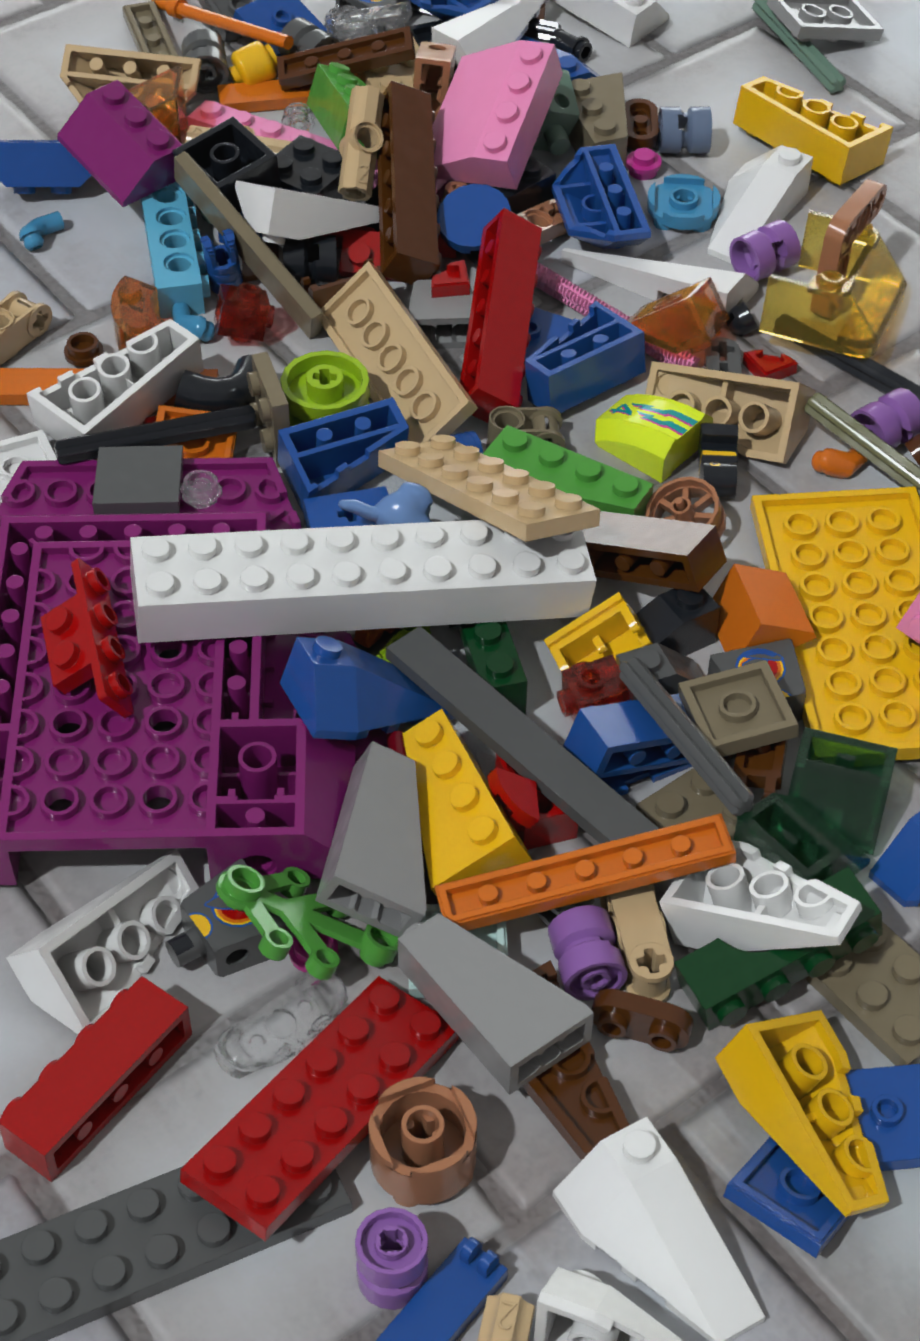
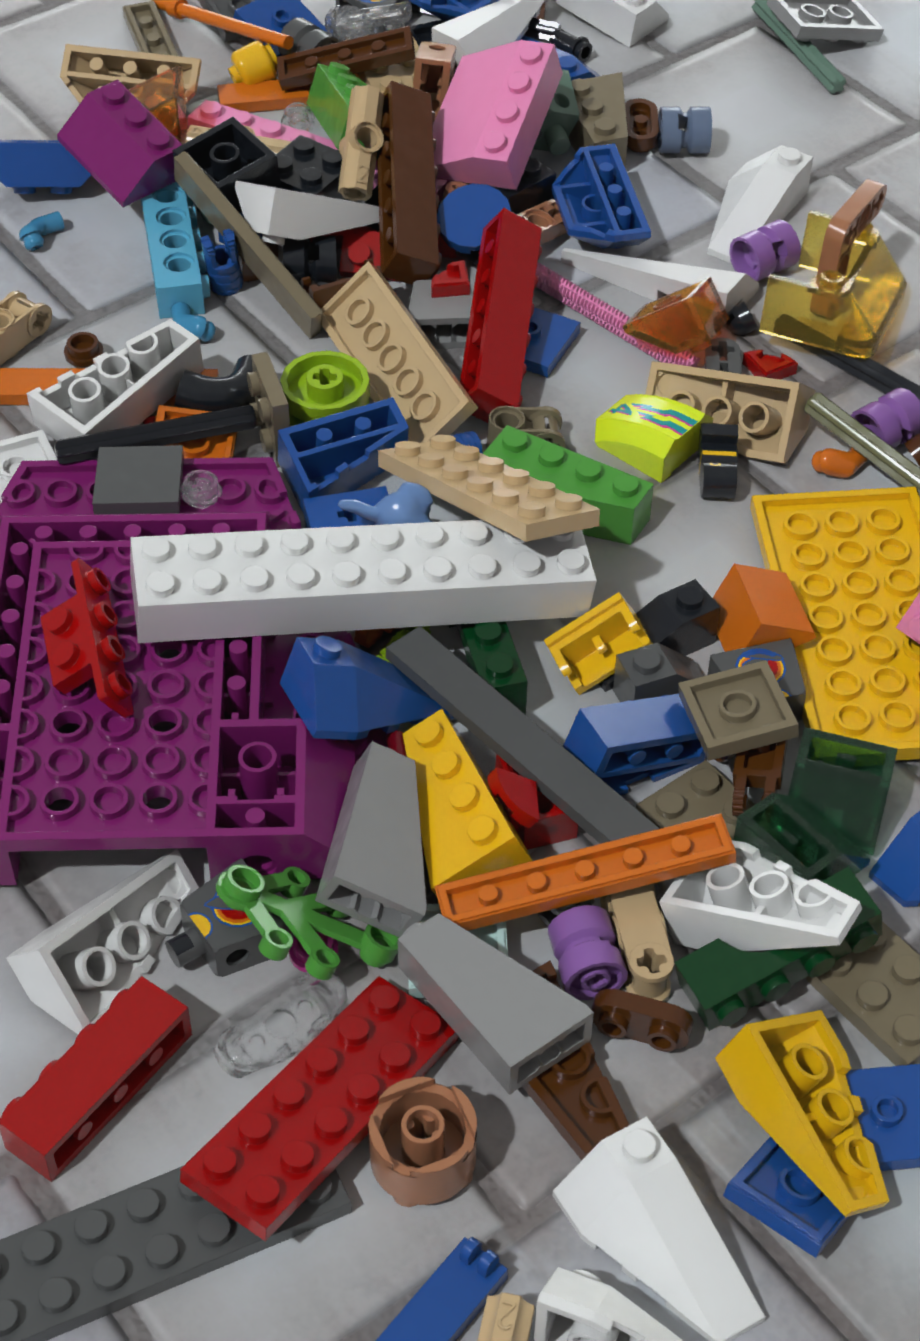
clear orange brick [111,276,165,351] -> none
dark grey wheel [181,29,228,94] -> none
clear red brick [214,283,275,343] -> none
medium lavender wheel [355,1207,428,1310] -> none
blue wedge [525,301,646,413] -> none
clear red brick [557,655,630,721] -> none
reddish brown brick [582,511,727,592] -> none
dark grey axle [619,657,754,816] -> none
dark pink plate [626,148,662,180] -> none
nougat wheel [645,476,726,538] -> none
dark azure plate [647,174,720,232] -> none
yellow wedge [733,76,894,185] -> none

